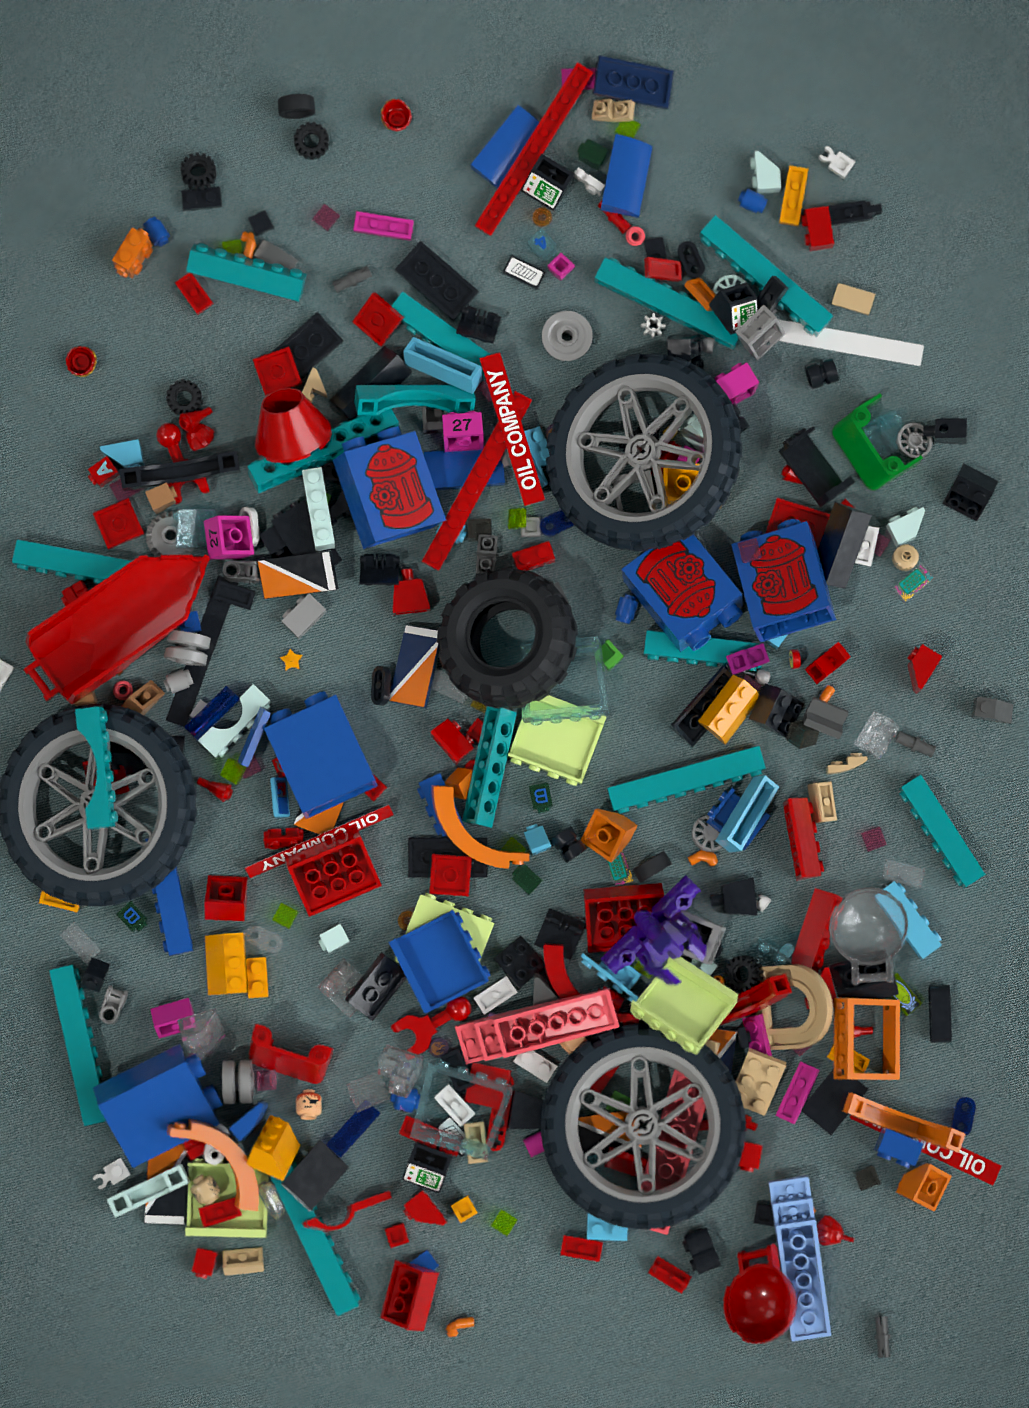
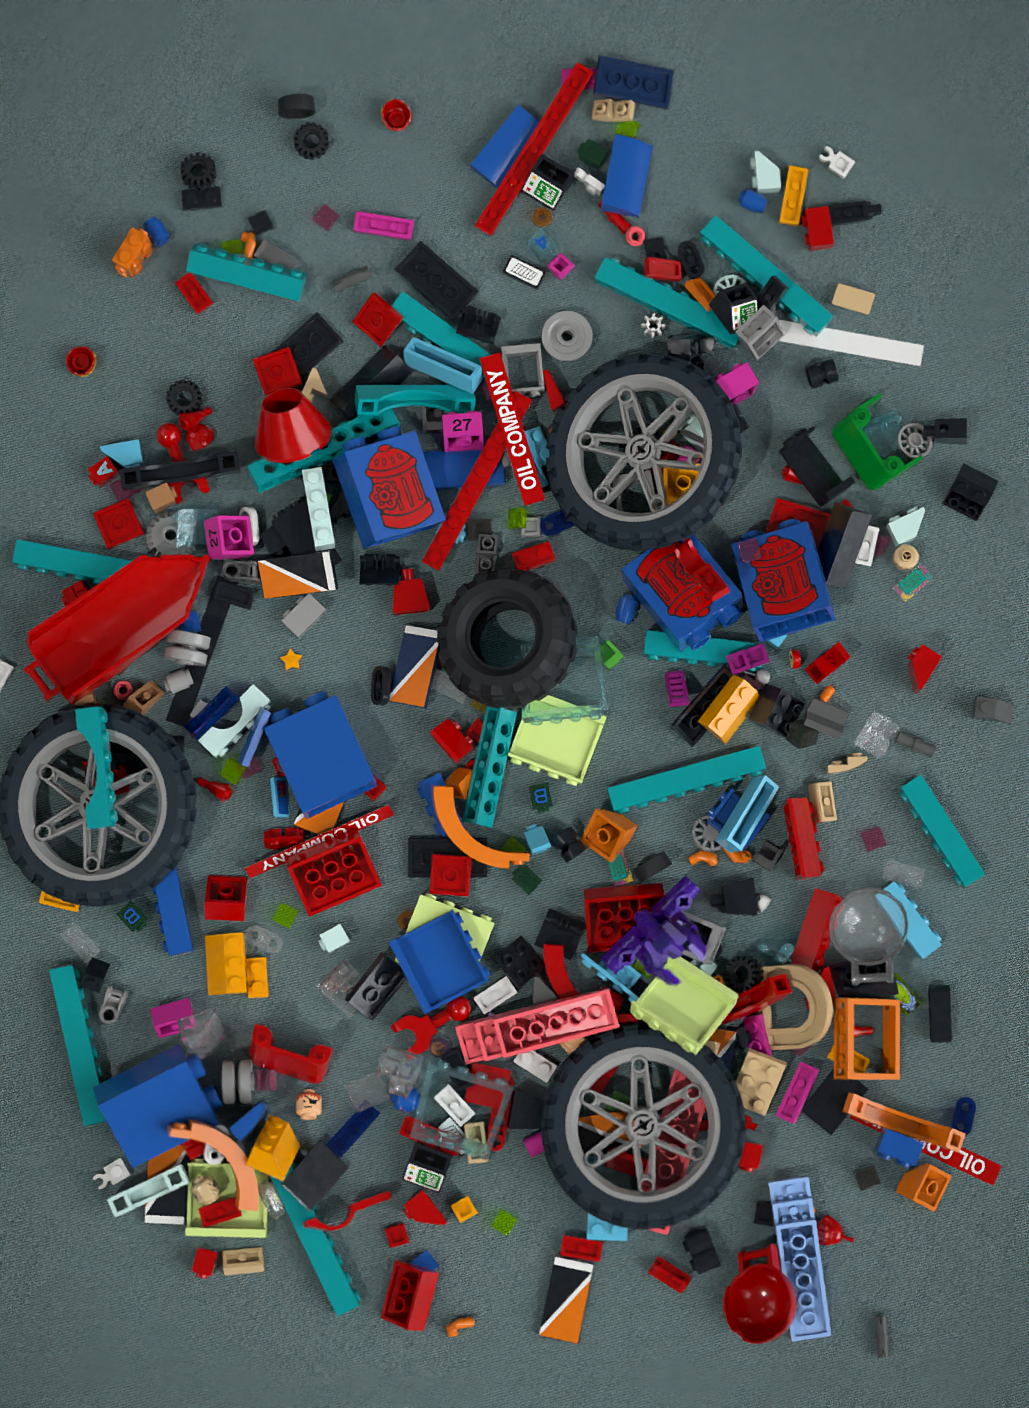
none -> light grey window [501,343,545,397]
none -> tile [539,1256,594,1344]
none -> red slope [543,370,566,413]
none -> magenta slope [664,670,689,707]
none -> red piece [670,538,730,602]
none -> orange arm [722,848,752,863]
none -> dark grey panel [753,841,783,871]

